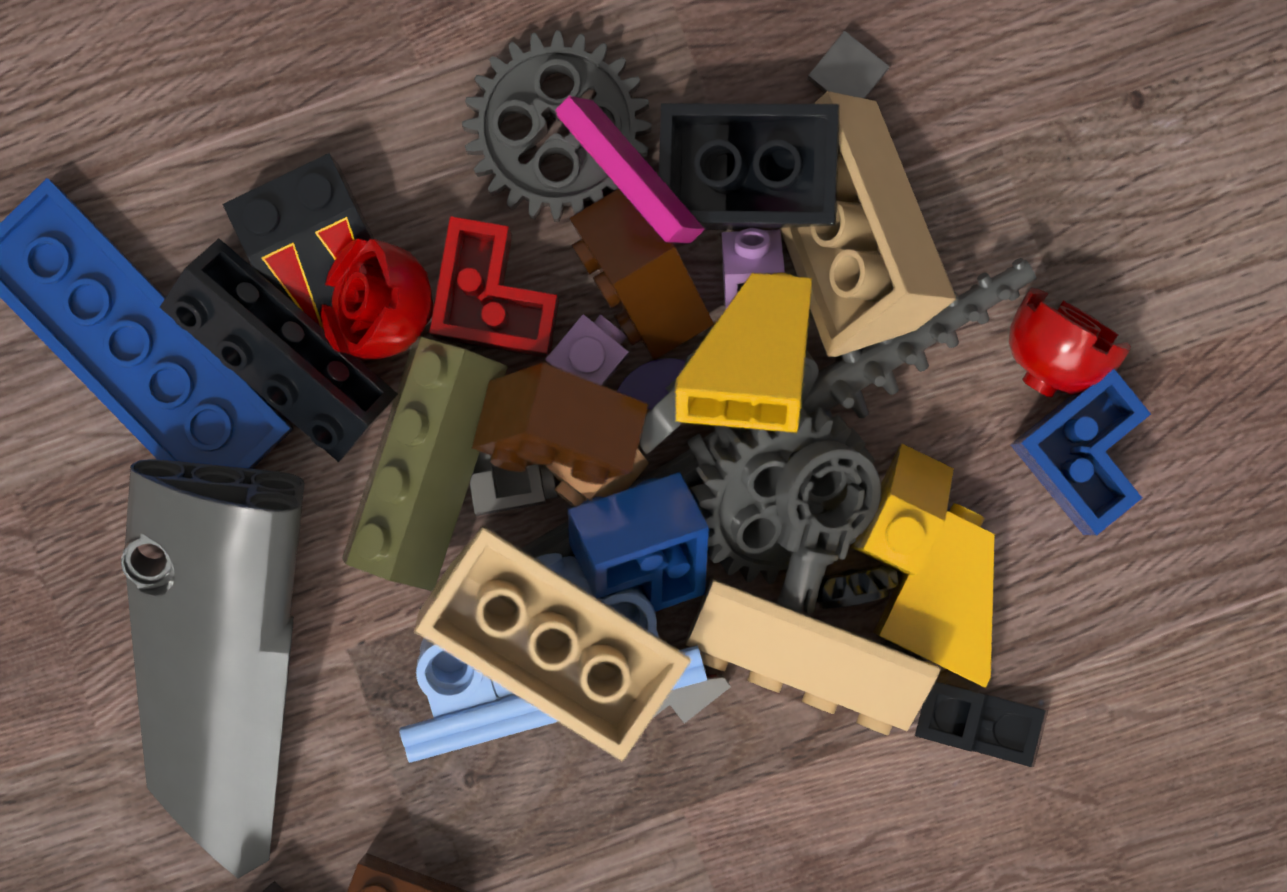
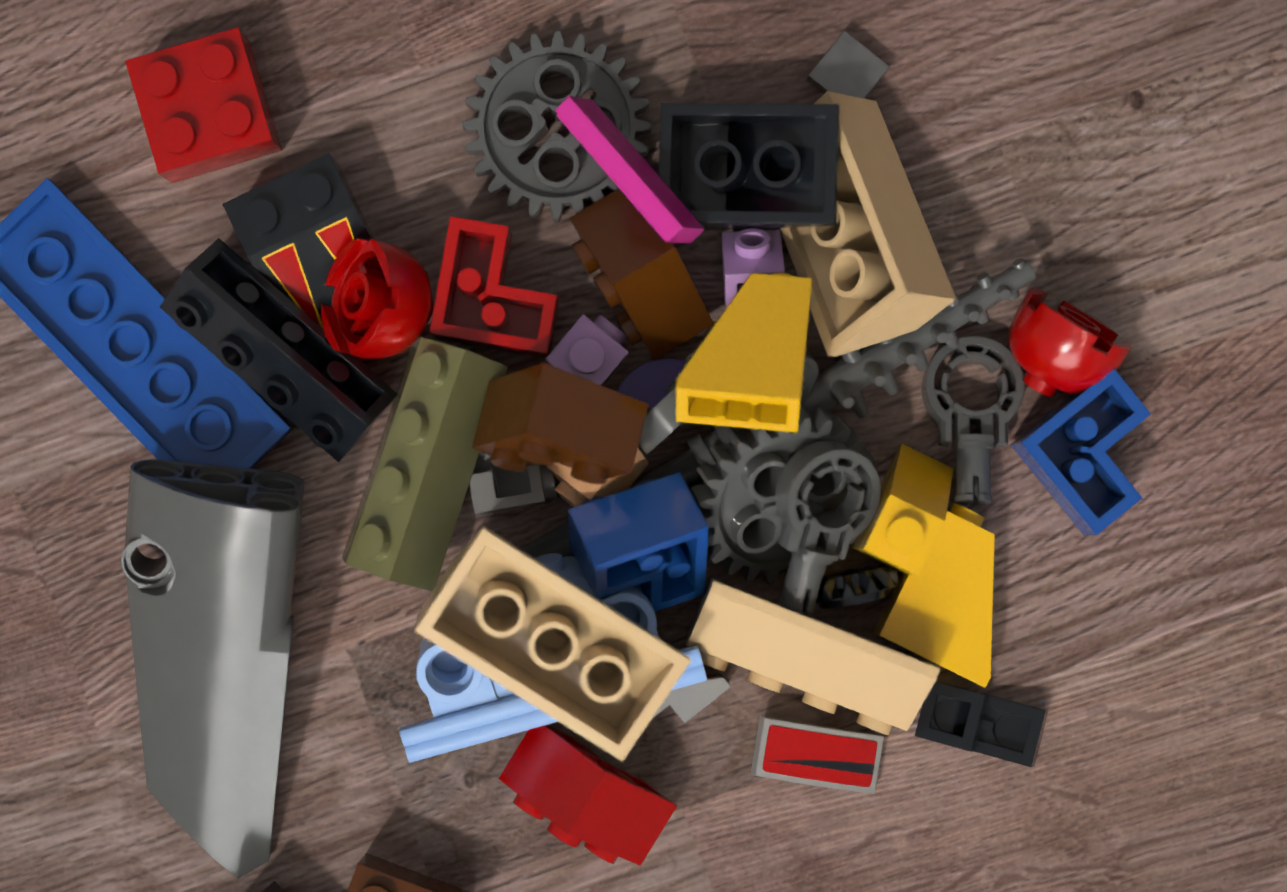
none -> red brick [125,27,283,183]
none -> red brick [499,725,677,866]
none -> slope [751,716,884,794]
none -> dark grey pin [921,336,1025,505]

